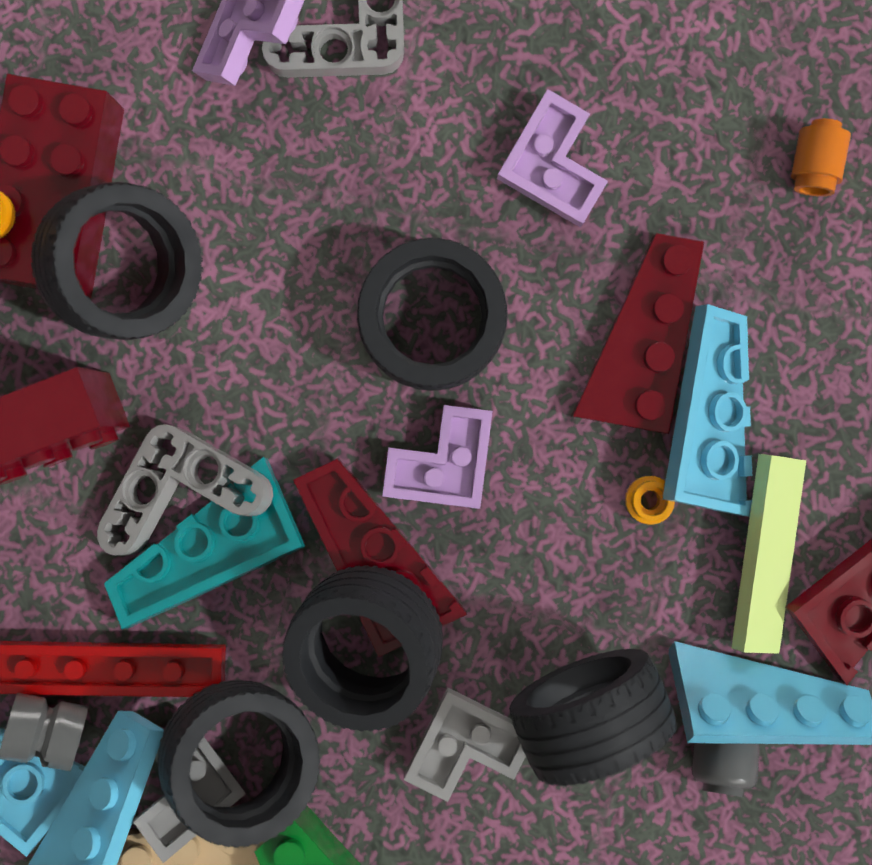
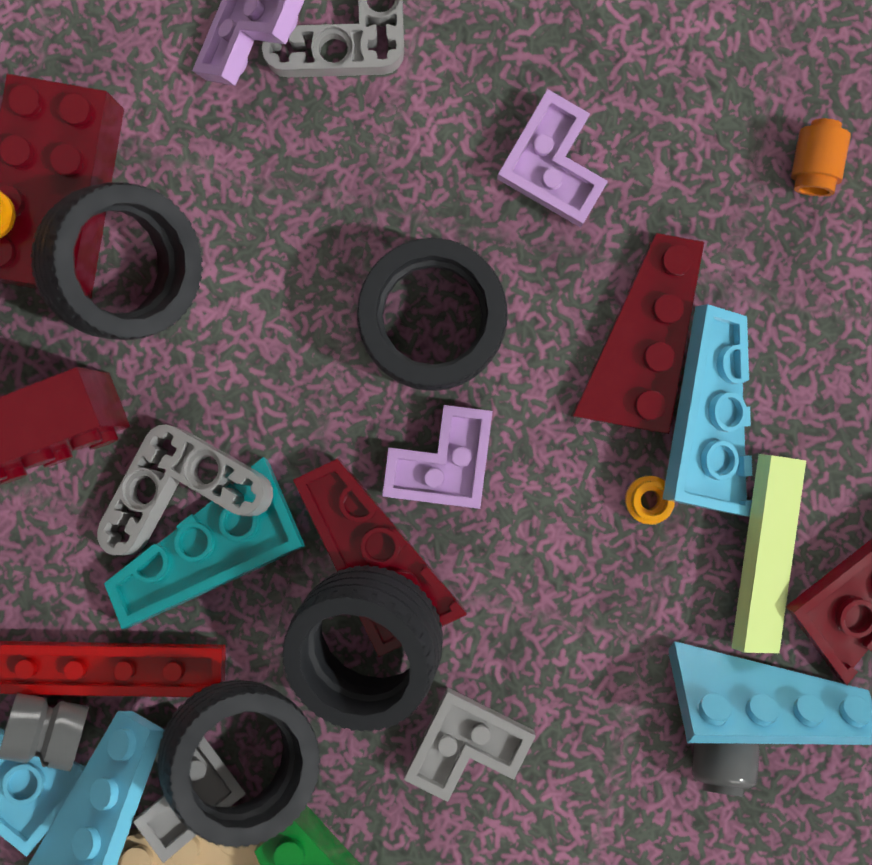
black tyre [509,649,677,786] -> none

